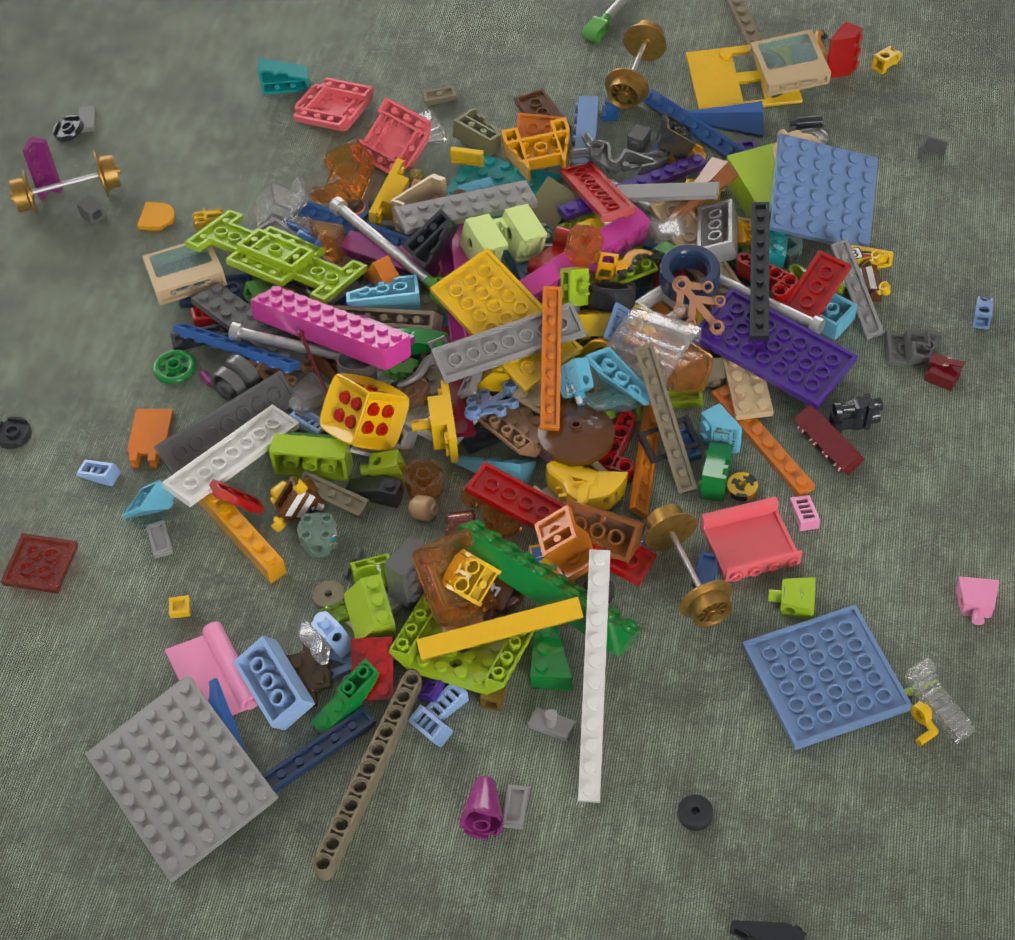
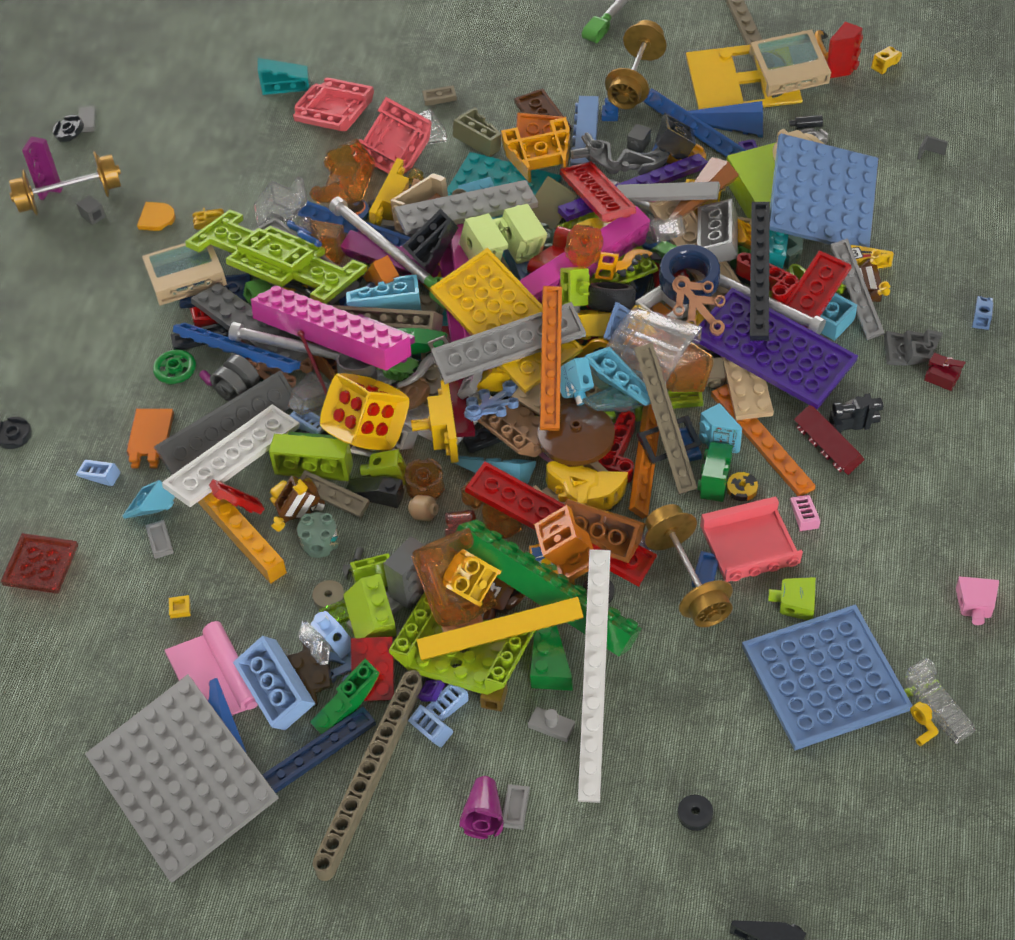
yellow tile [450,146,485,167] -> none

